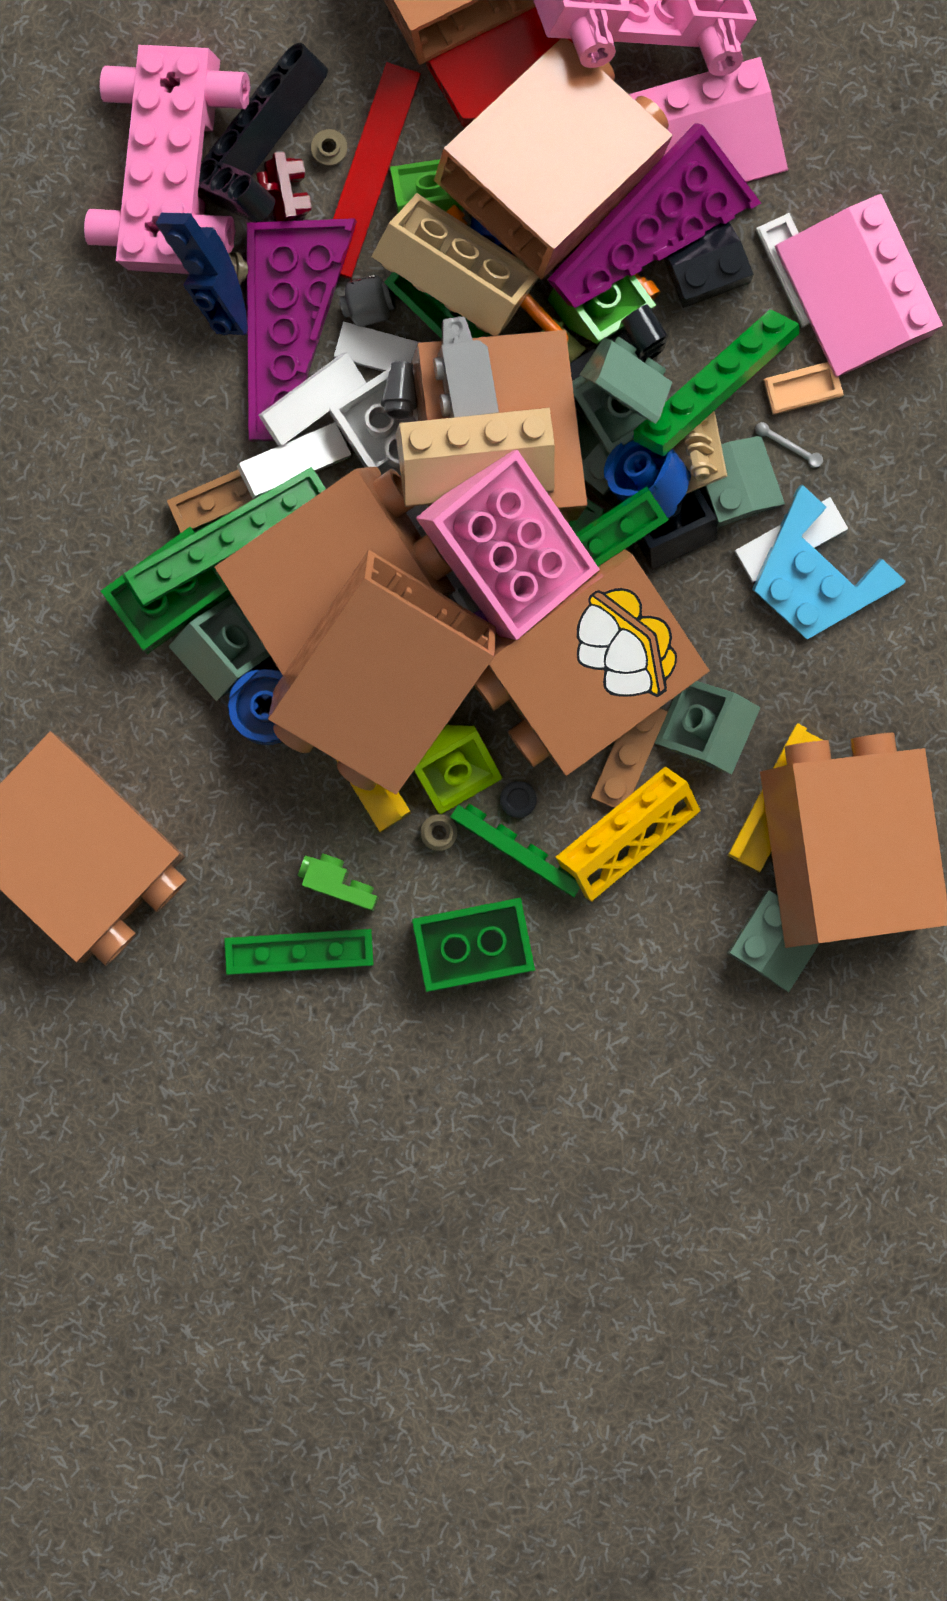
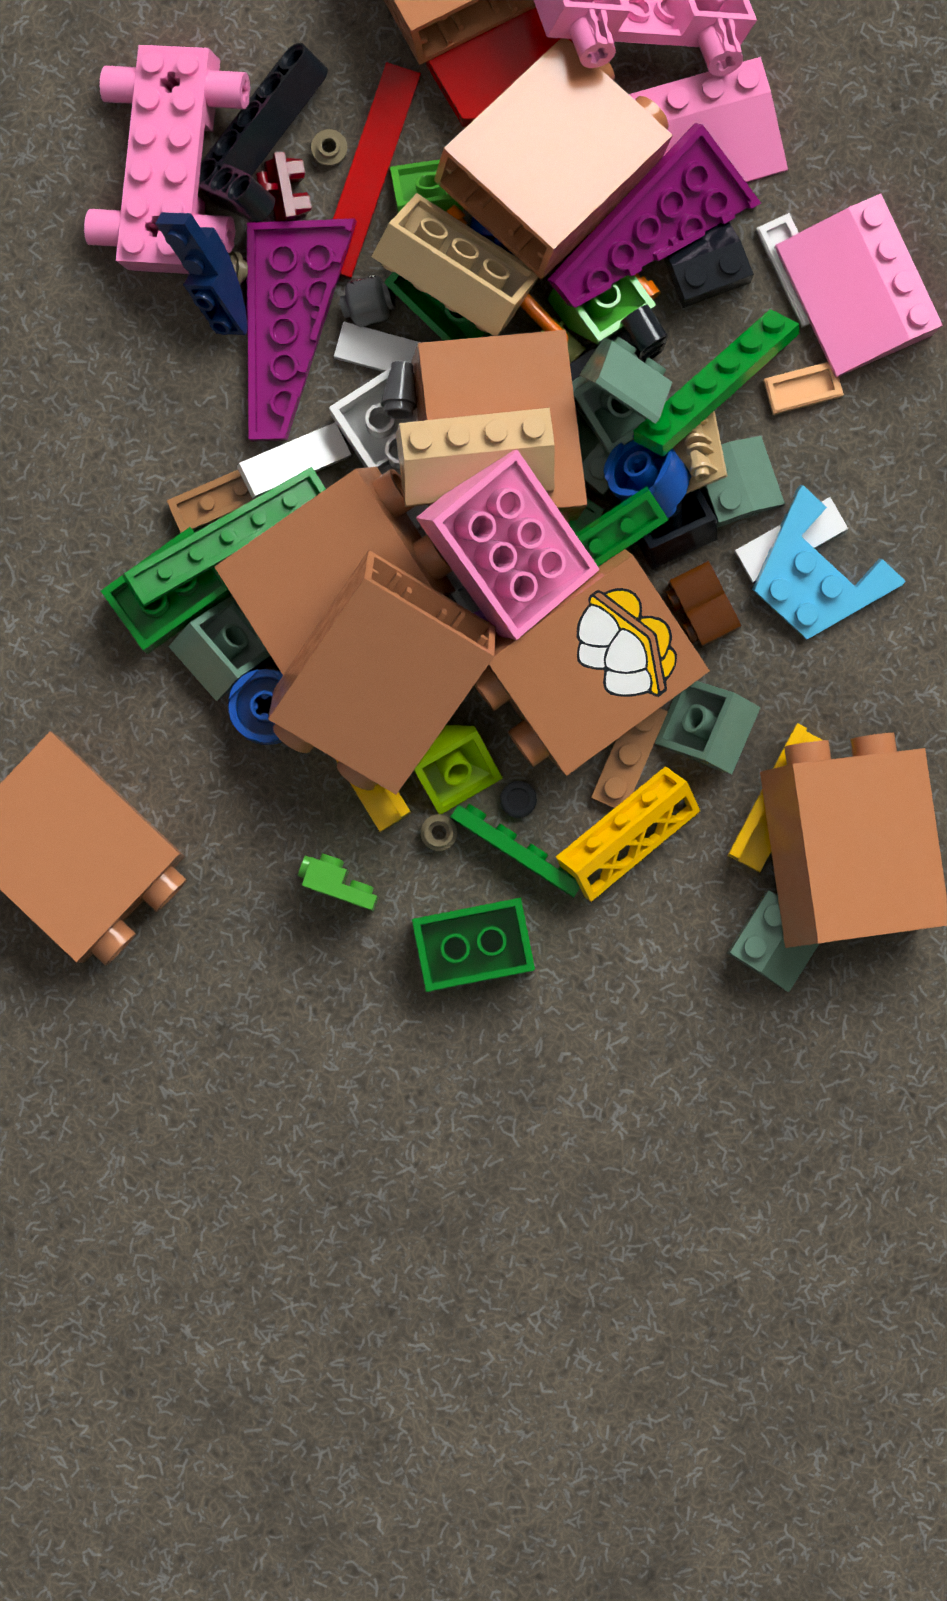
green plate [224,929,374,975] -> none
white tile [258,353,366,446] -> none
light grey hinge [433,317,499,418] -> none
light grey hinge [755,422,823,468] -> none
none -> reddish brown brick [665,561,741,648]

